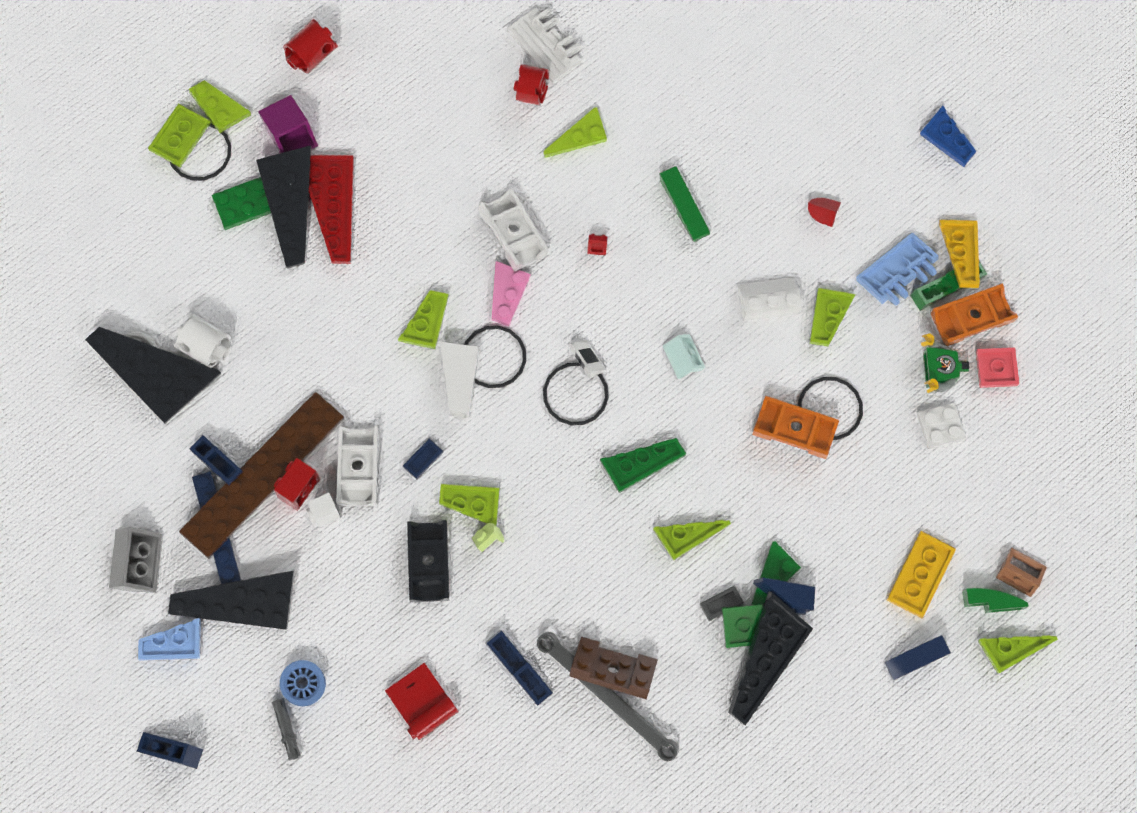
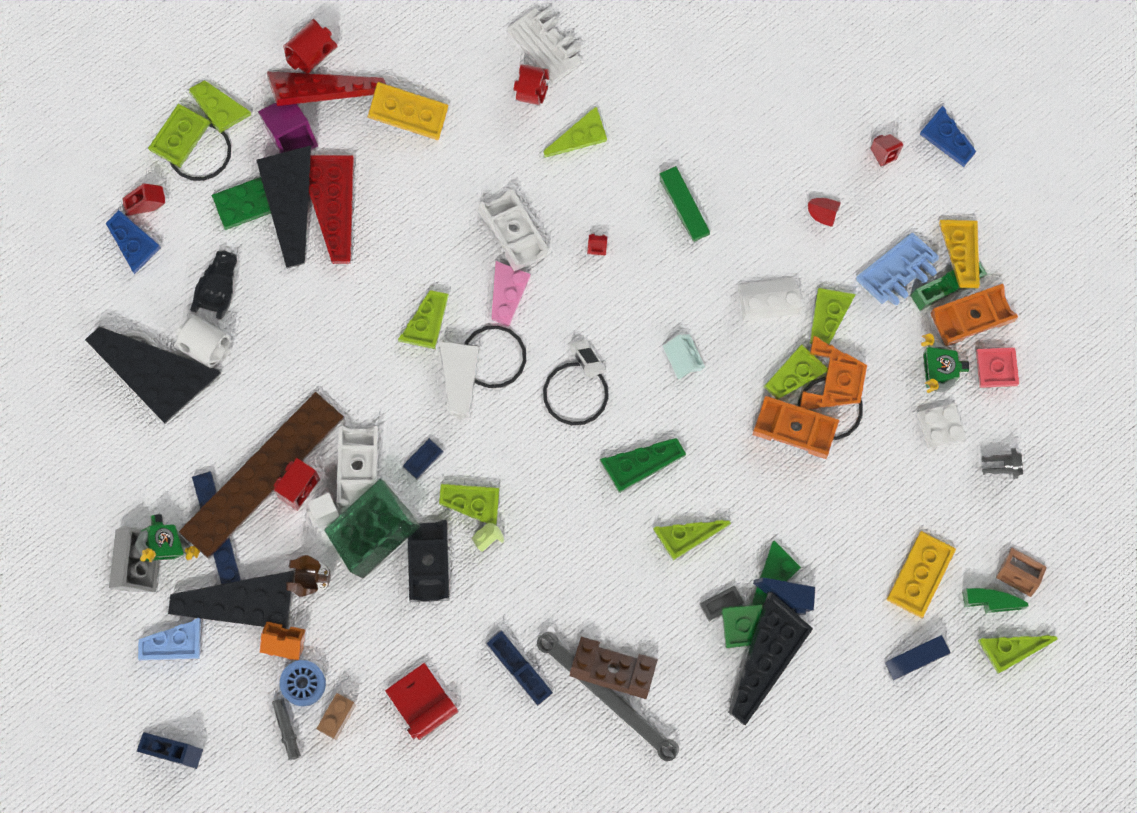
dark blue slope [189,435,243,485] -> none
none -> blue wing [106,210,161,275]
none -> red slope [122,183,165,216]
none -> torso [135,514,200,562]
none -> black animal [190,251,237,320]
none -> orange brick [260,622,306,660]
none -> red wing [267,71,386,106]
none -> reddish brown piece [286,555,331,597]
none -> medium nougat brick [316,693,356,741]
none -> clear green slope [324,478,420,578]
none -> yellow tile [367,82,449,140]
none -> lime wing [764,344,828,400]
none -> orange wing [800,336,867,410]
none -> slope [870,134,904,167]
none -> dark grey piece [981,448,1023,479]

